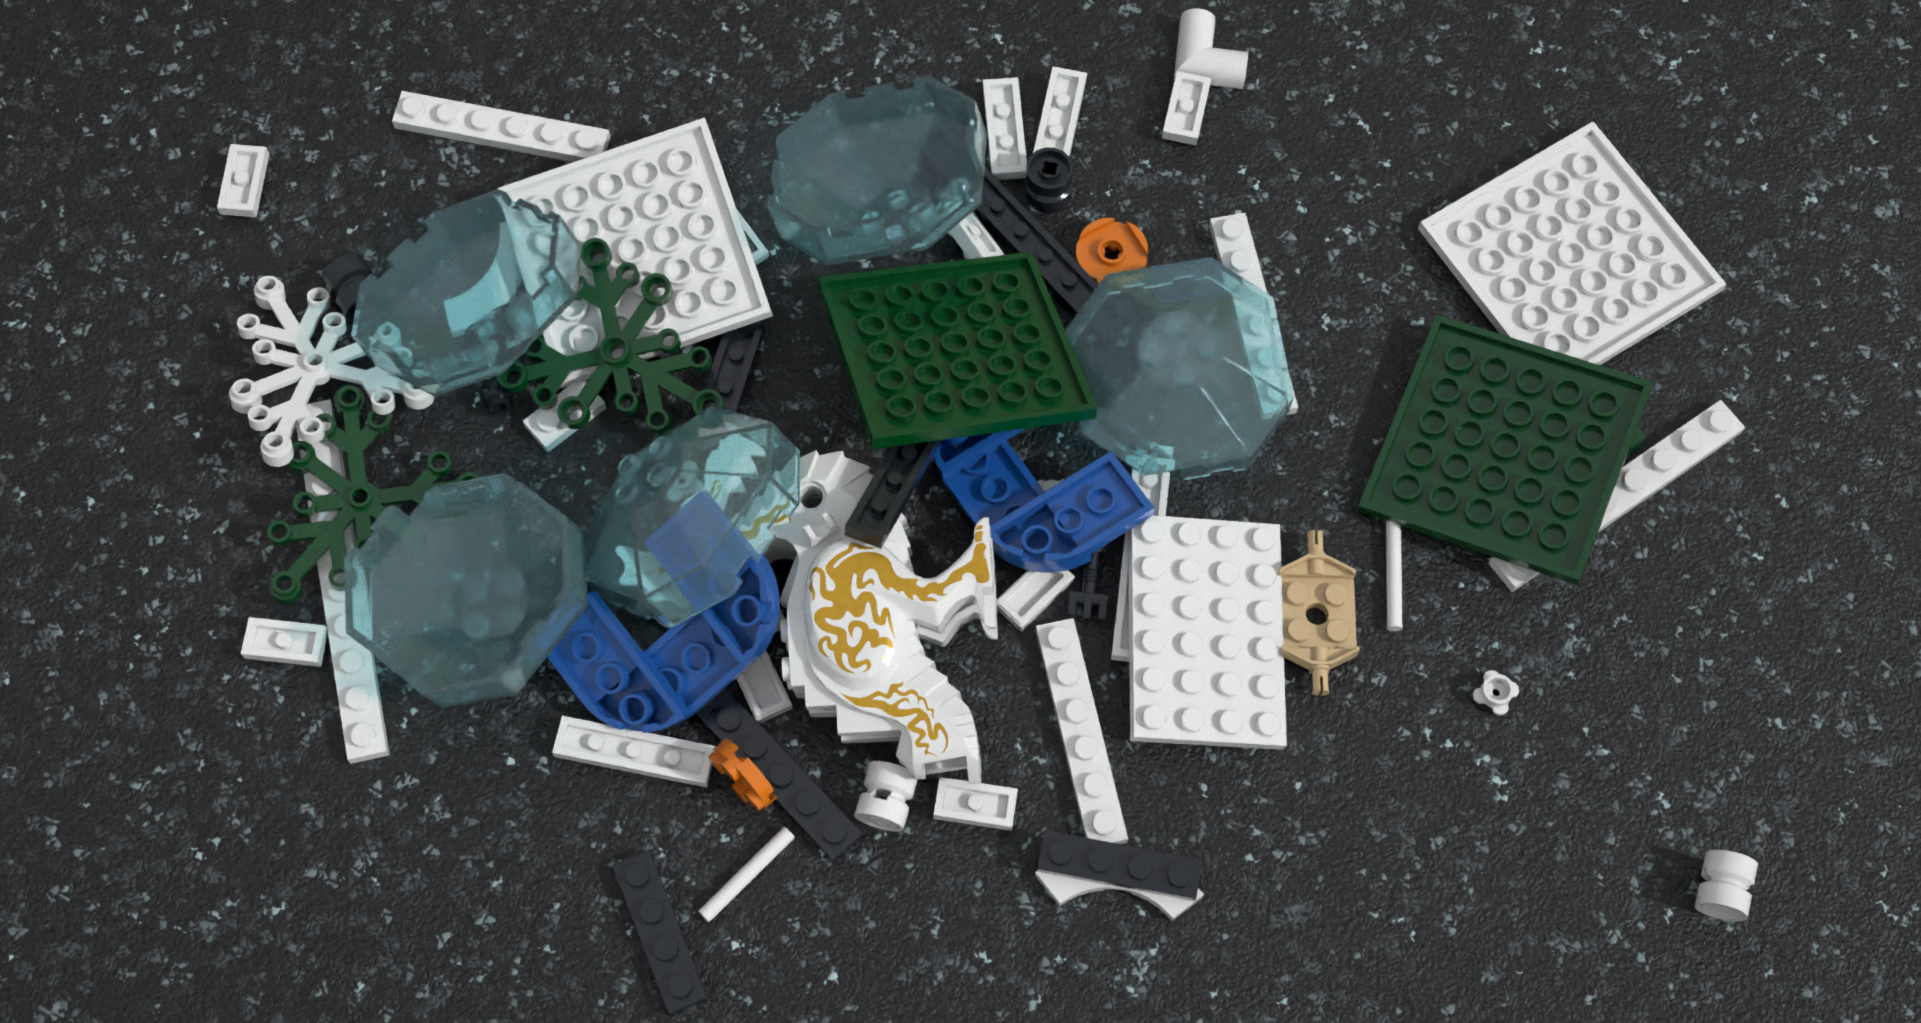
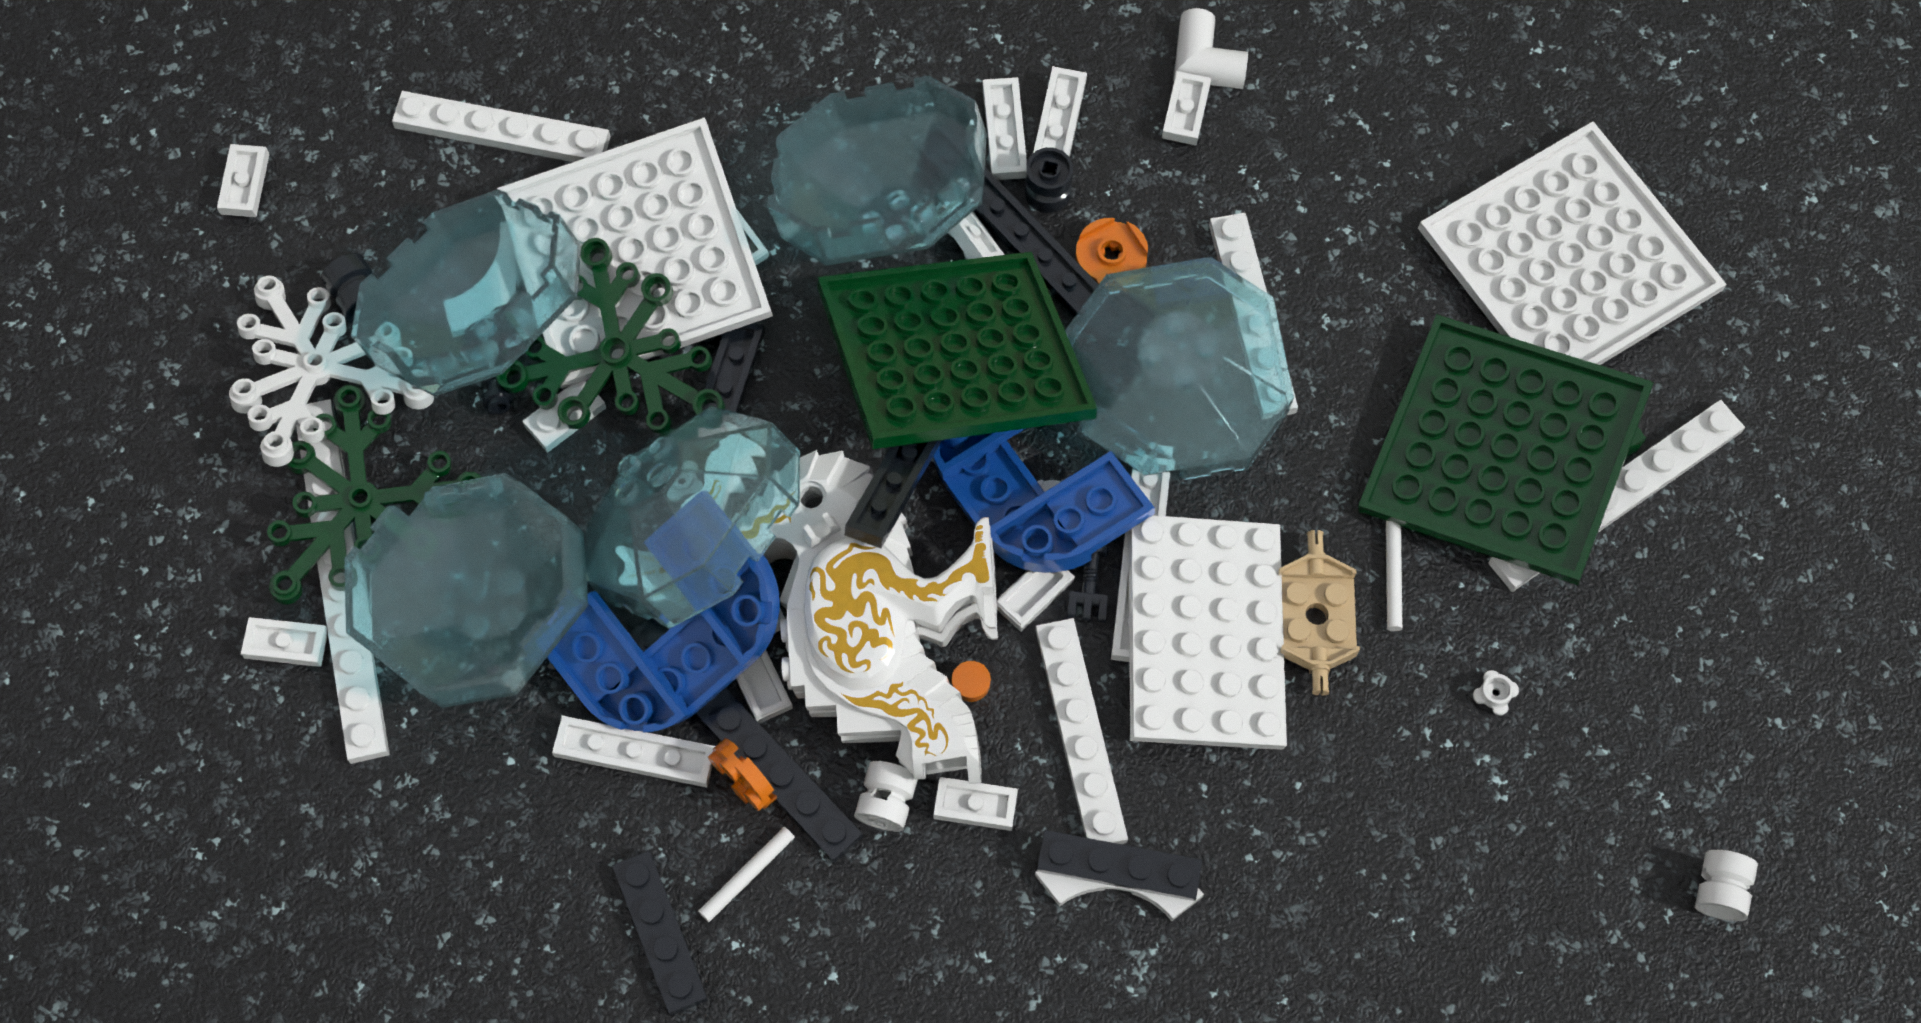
none -> orange tile [952,661,991,702]

